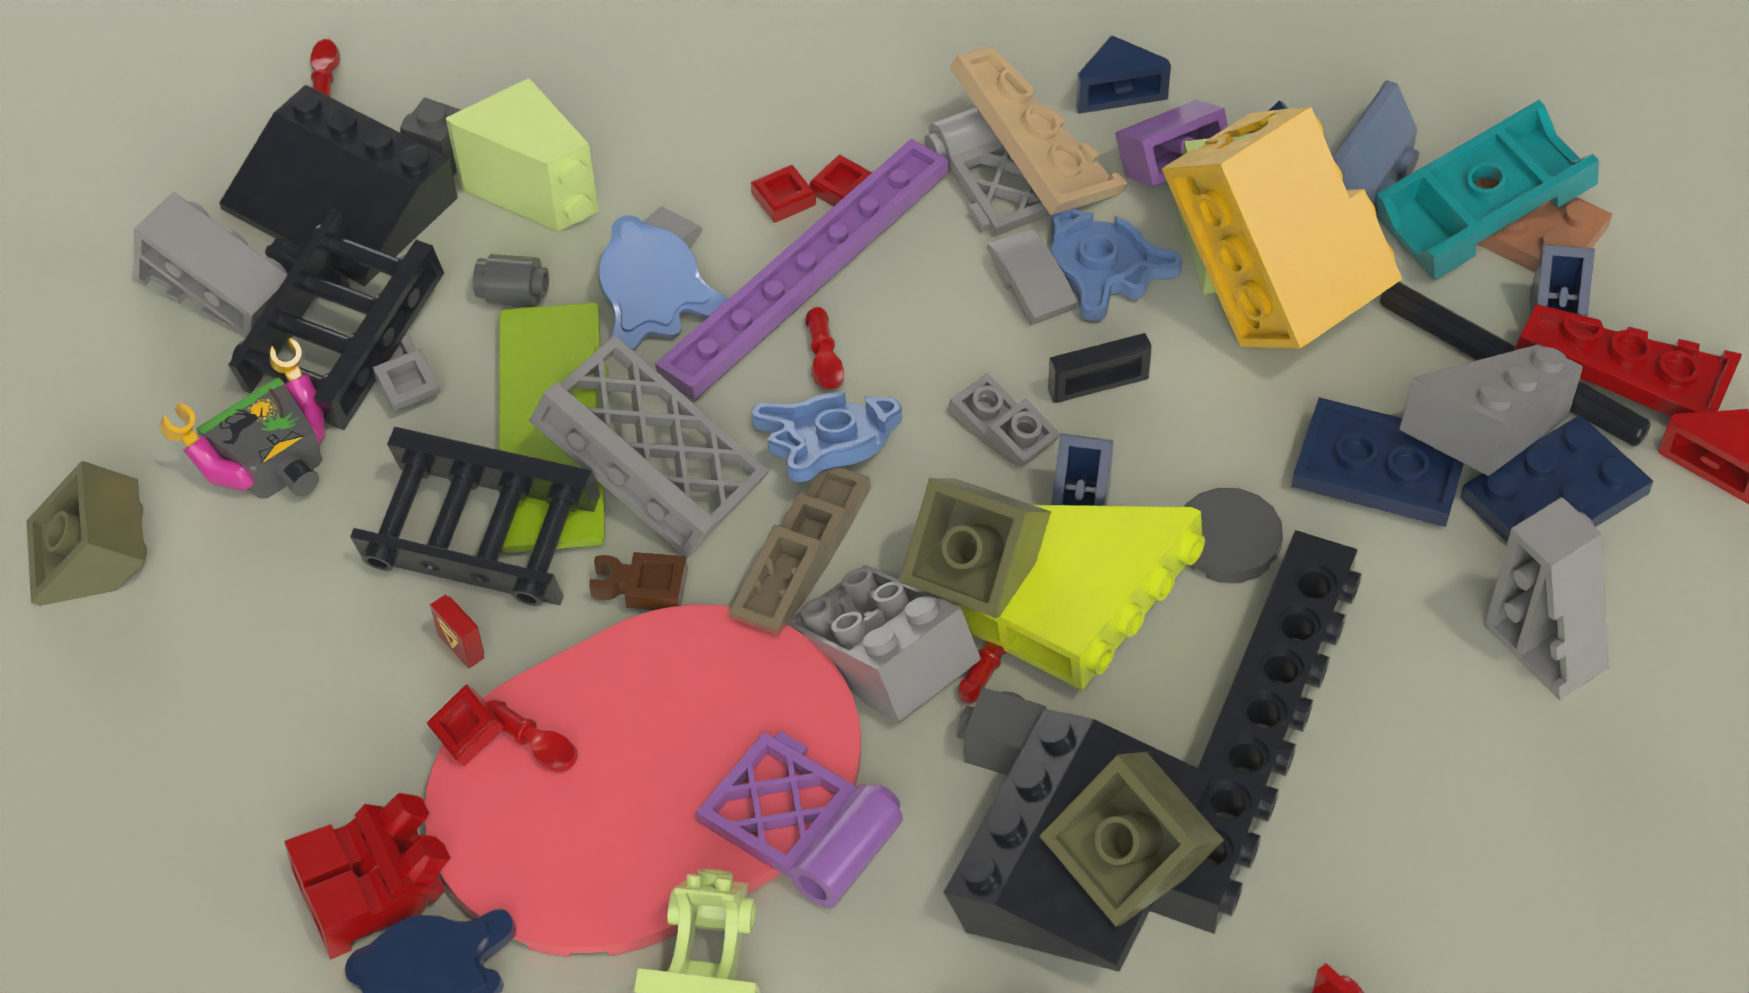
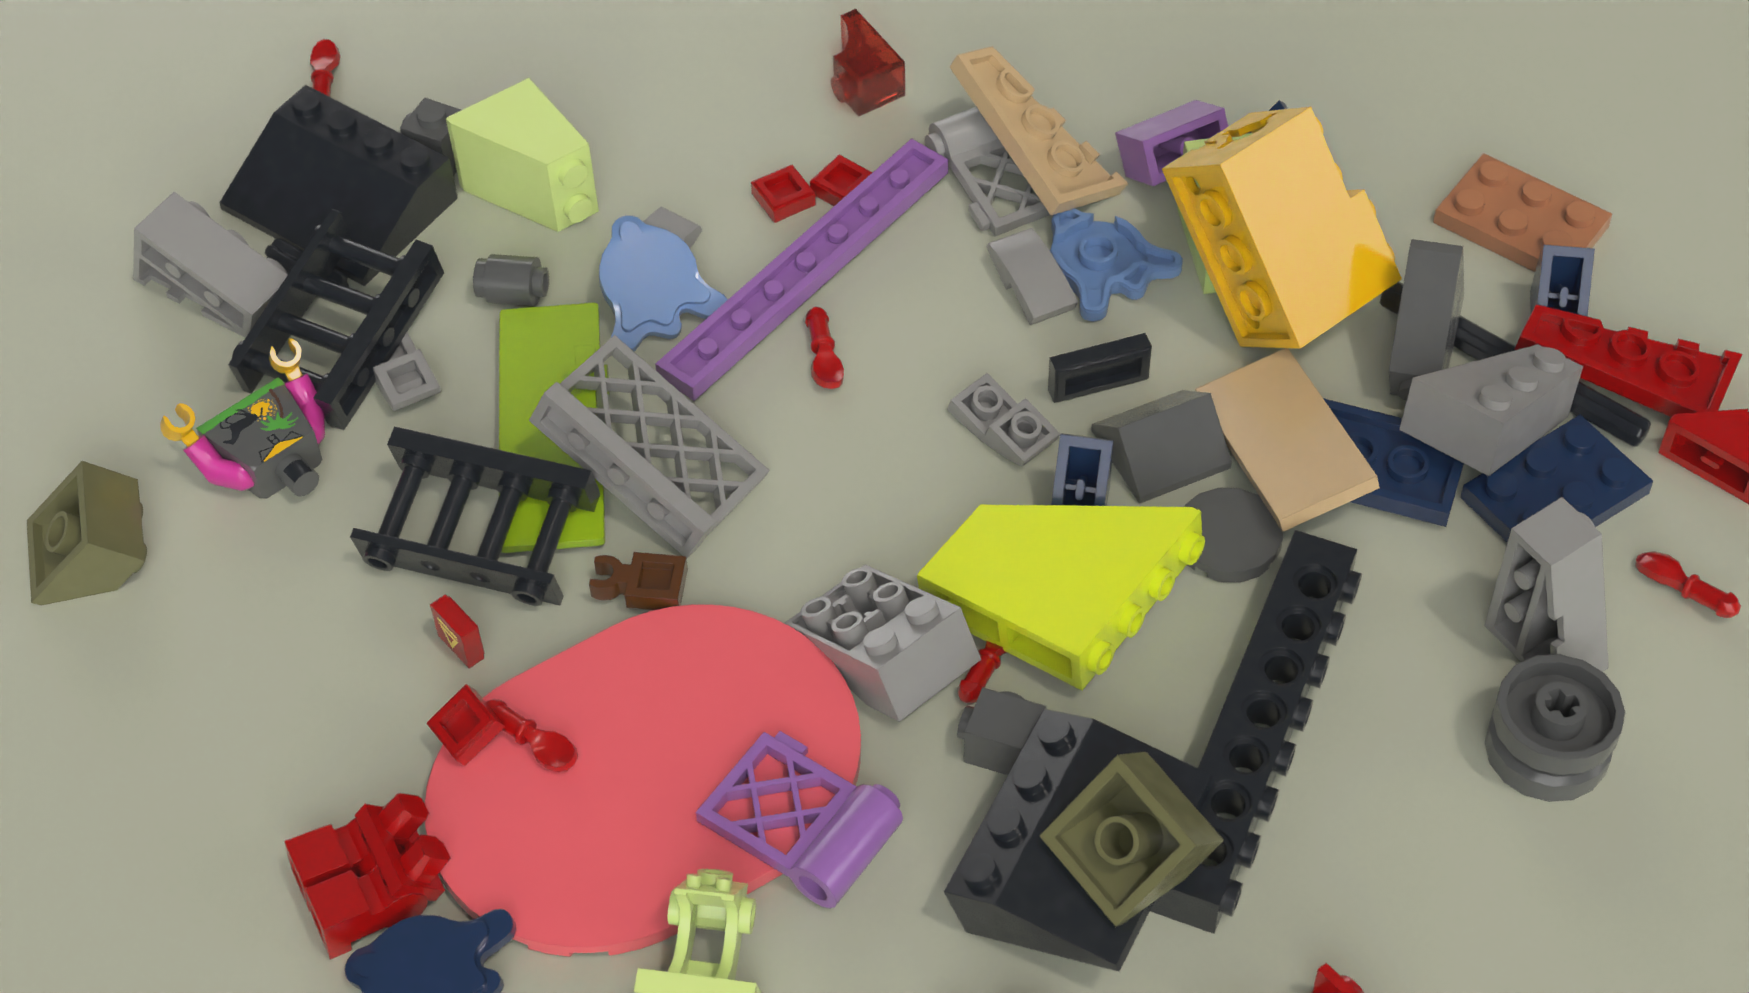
dark tan slope [728,467,871,635] -> none
medium blue tile [751,392,902,482] -> none
olive slope [899,478,1051,618] -> none
dark blue slope [1076,35,1171,114] -> none
sand blue wedge [1332,80,1419,213] -> none
teal piece [1376,100,1599,280] -> none
none -> clear red arch [831,9,906,117]
none -> dark grey slope [1091,390,1232,504]
none -> tan tile [1195,348,1380,532]
none -> dark grey slope [1389,239,1464,401]
none -> dark grey wheel [1485,654,1625,802]
none -> red piece [1635,551,1741,618]

